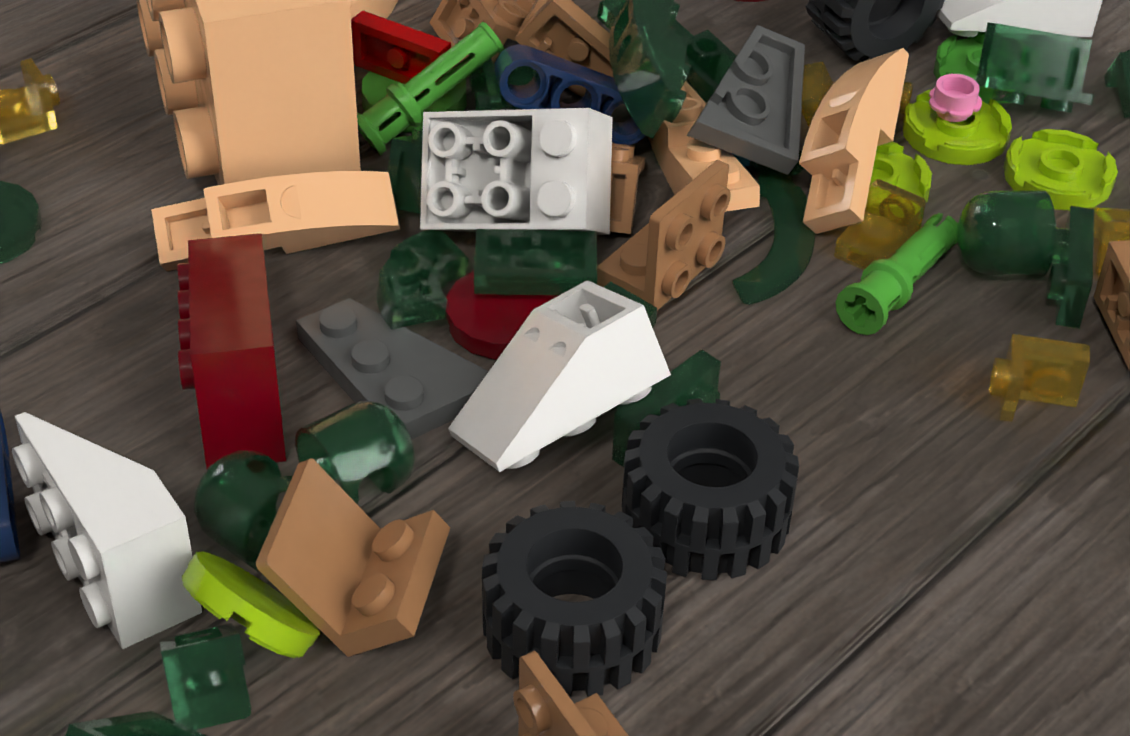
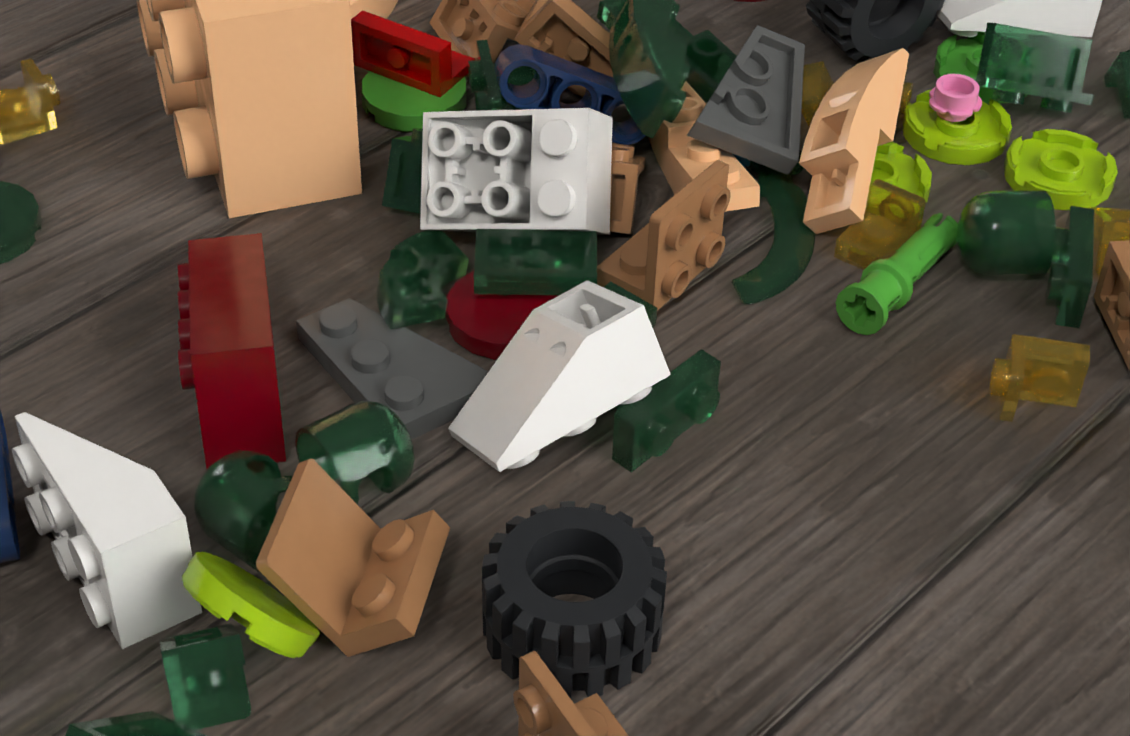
light nougat slope [151,171,400,271] -> none
bright green pin [357,22,504,156] -> none
black tyre [622,398,799,580] -> none

